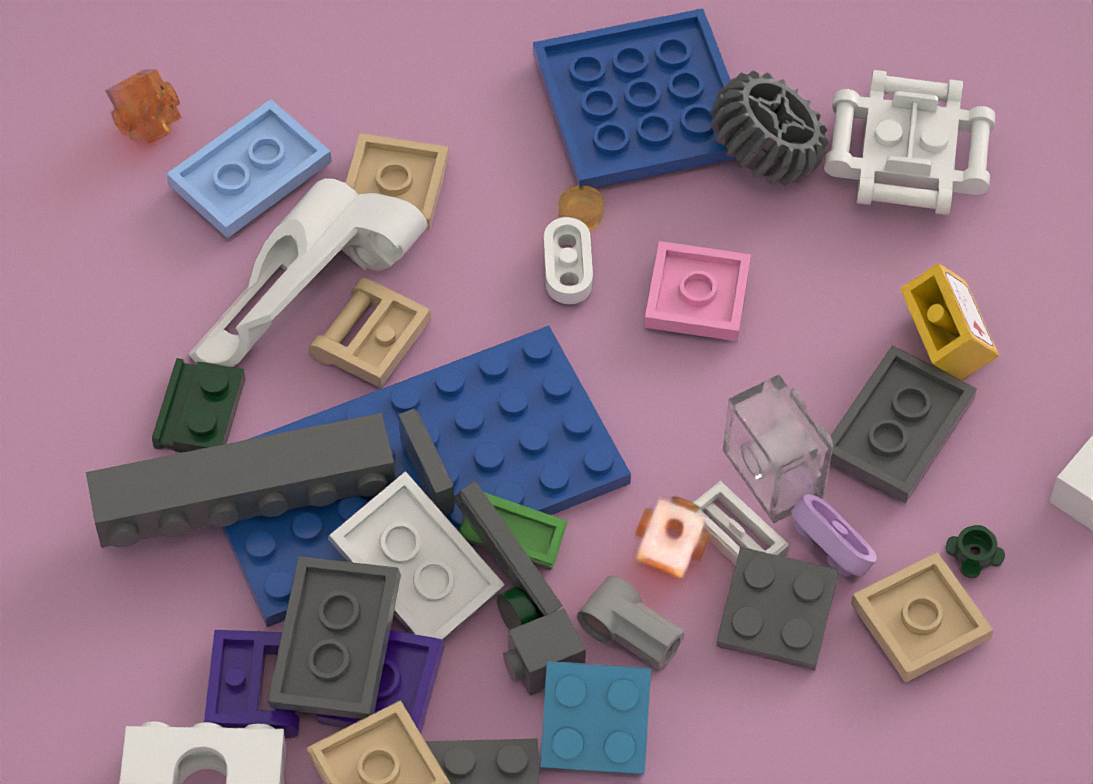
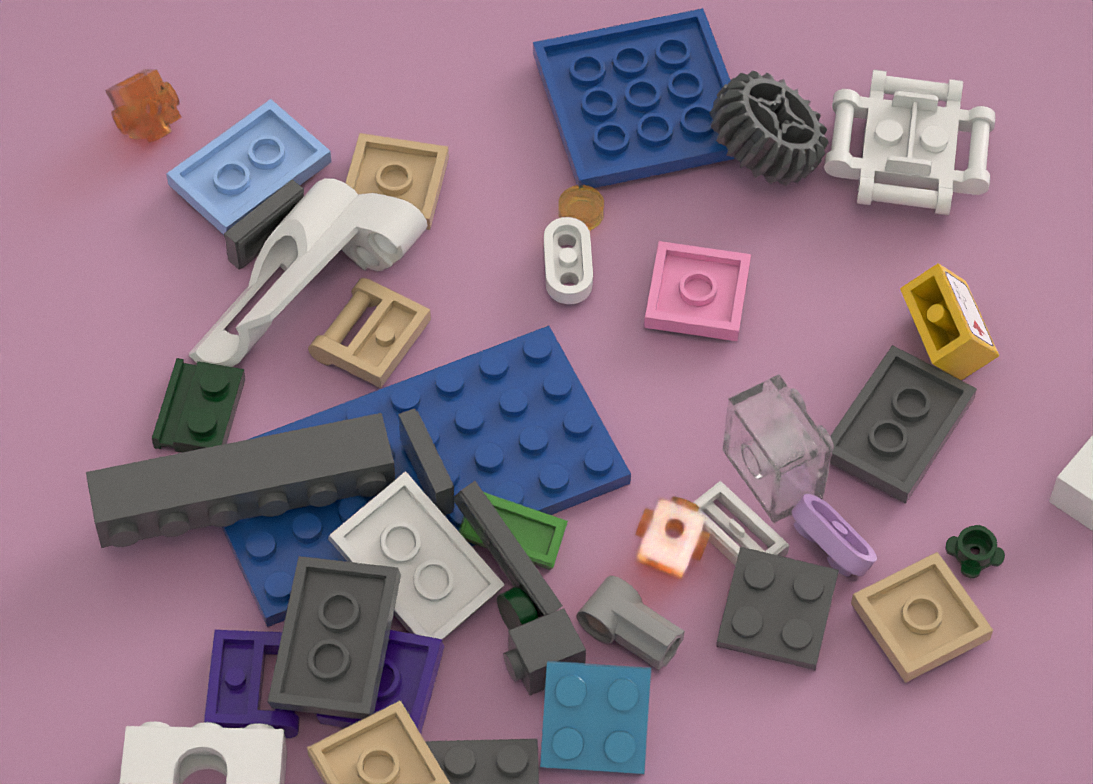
none -> dark grey tile [224,179,304,270]

